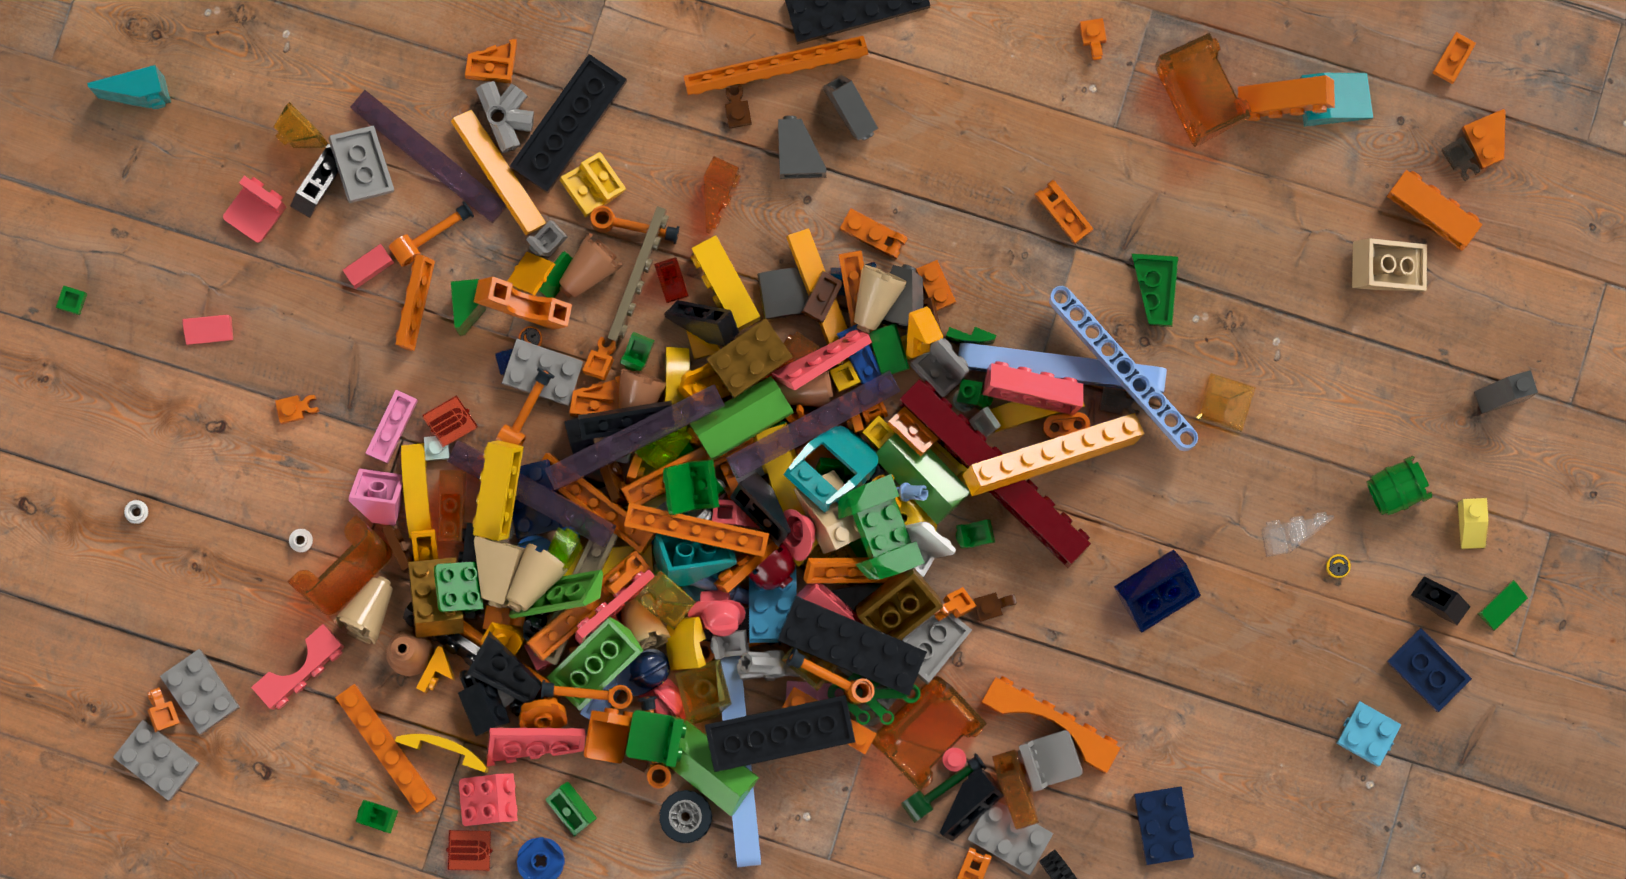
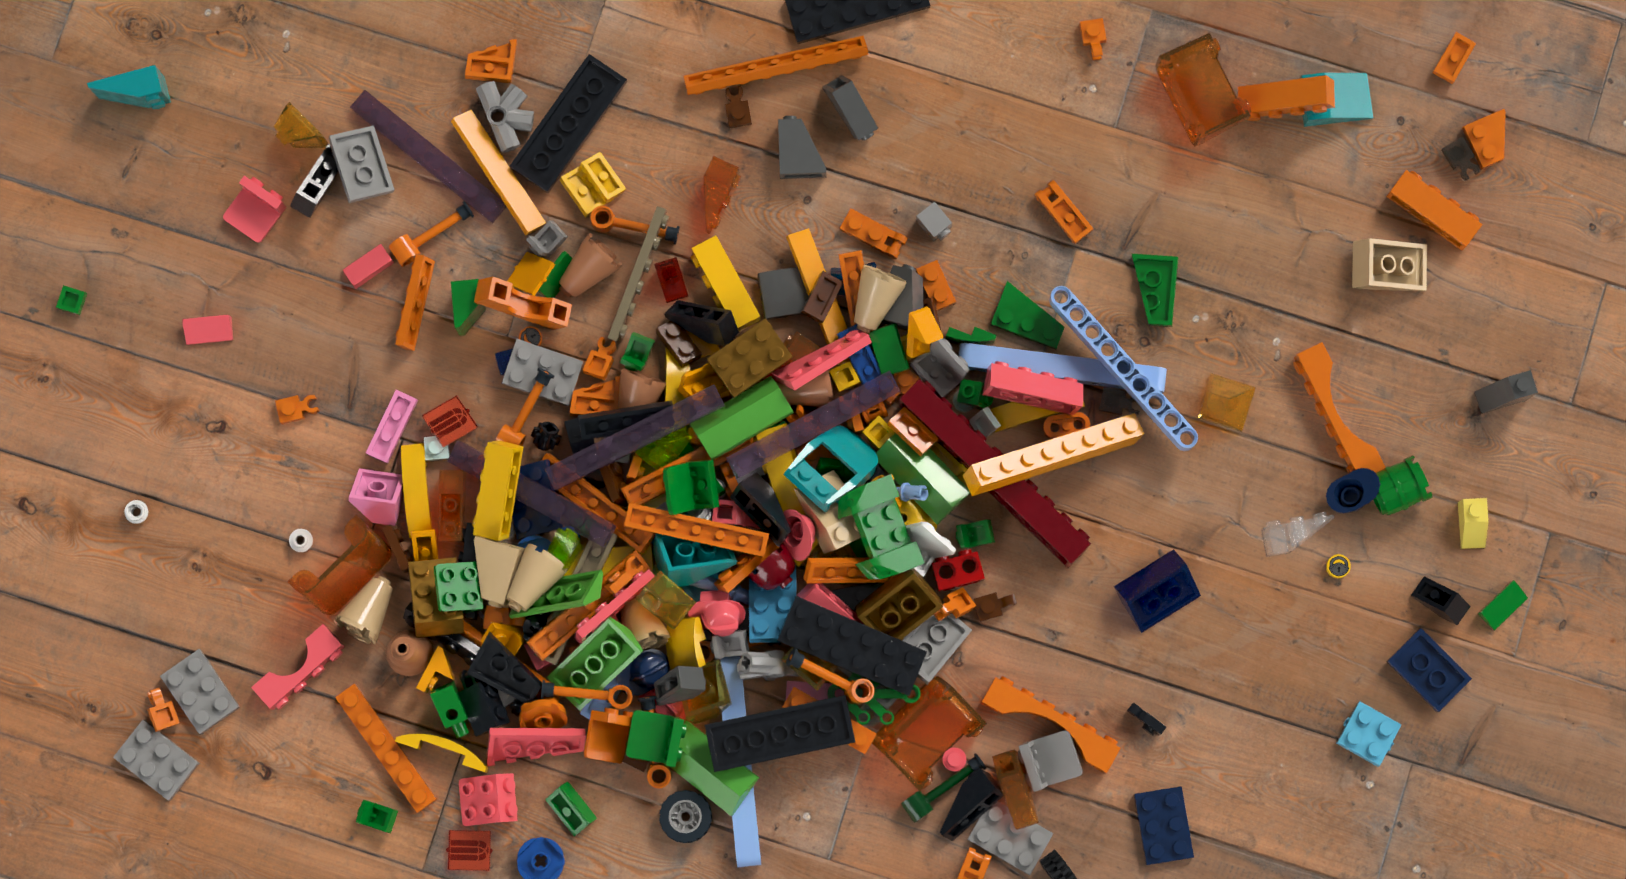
none -> green torso [430,681,469,738]
none -> black gear [531,422,562,451]
none -> dark grey slope [654,666,706,705]
none -> reddish brown plate [656,321,702,368]
none -> orange plate [883,369,921,406]
none -> light grey brick [916,202,952,242]
none -> red brick [931,549,985,593]
none -> green wing [991,281,1065,350]
none -> black plate [1127,703,1166,736]
none -> orange arch [1293,342,1386,474]
none -> dark blue piece [1326,468,1380,513]

